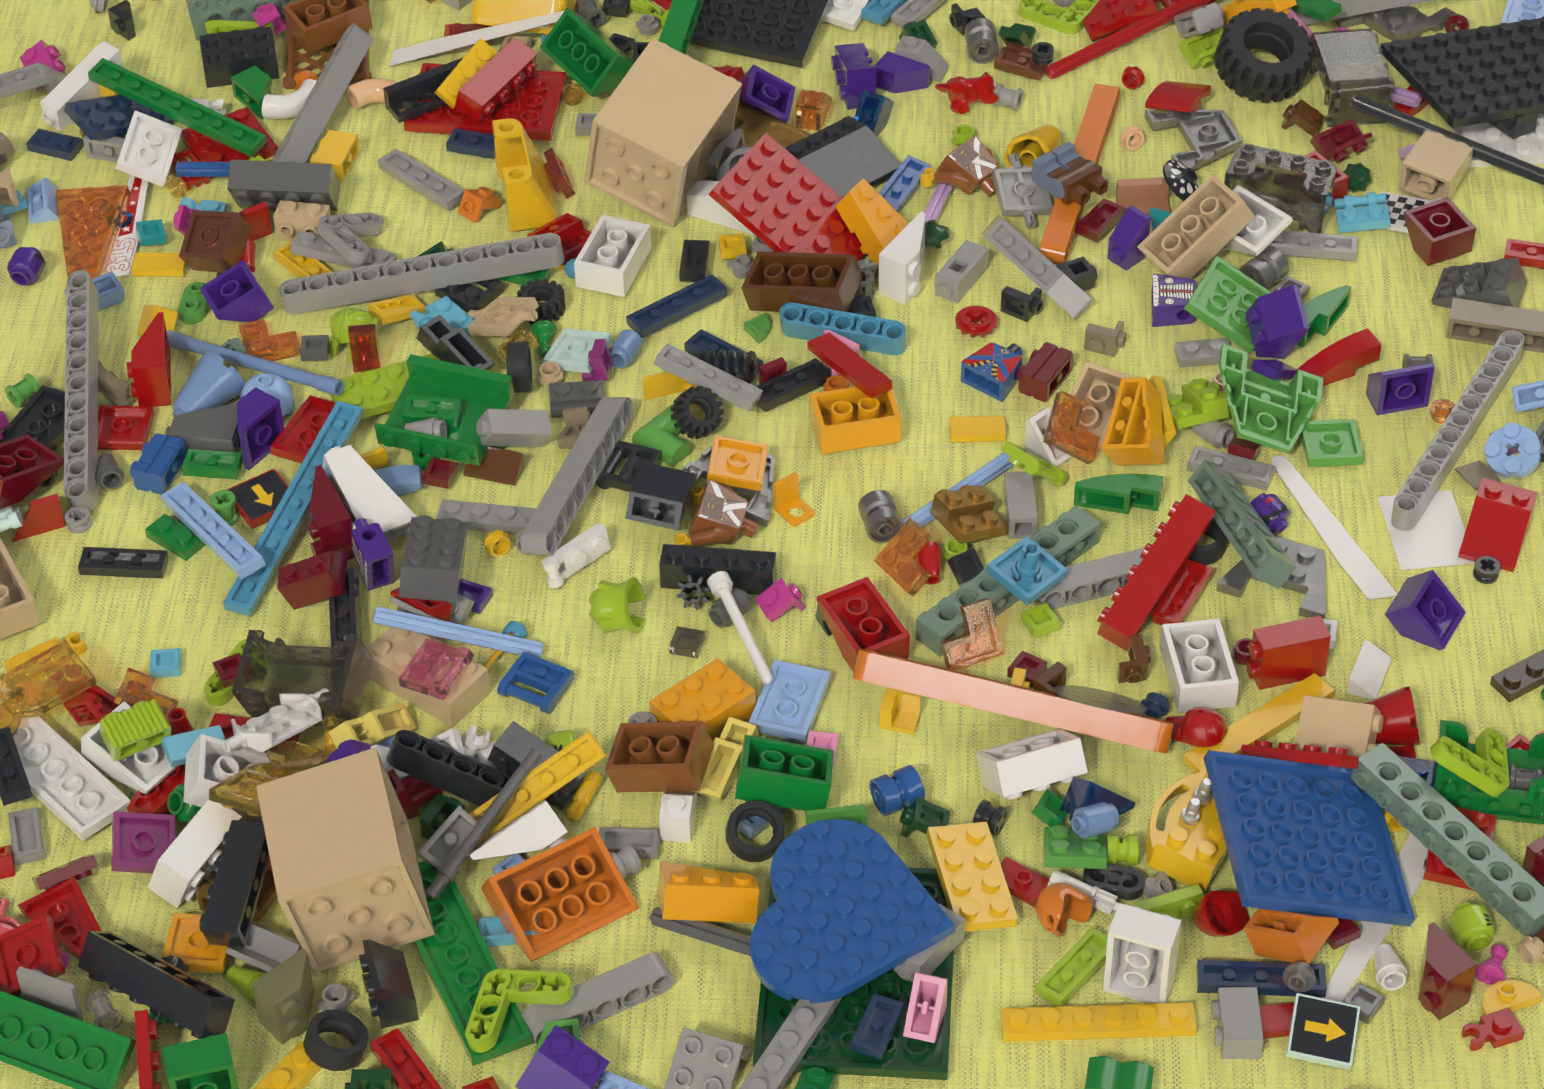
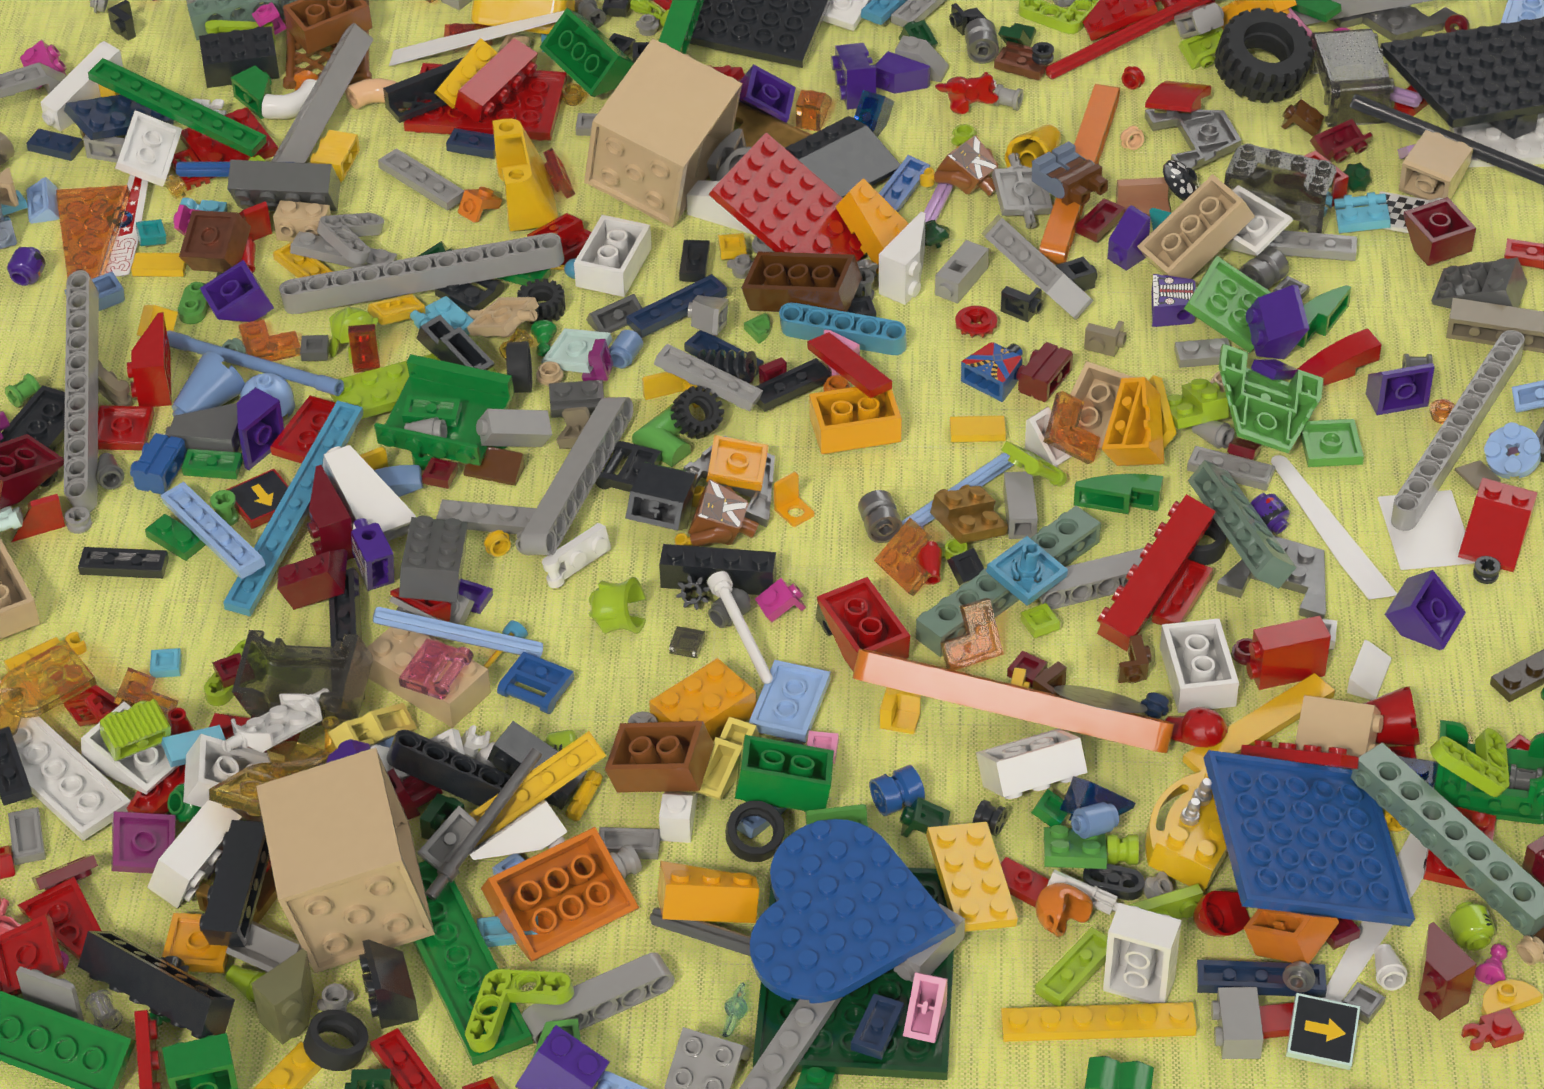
none -> dark grey slope [586,294,642,333]
none -> light grey slope [688,295,729,335]
none -> clear light blue piece [722,982,748,1037]

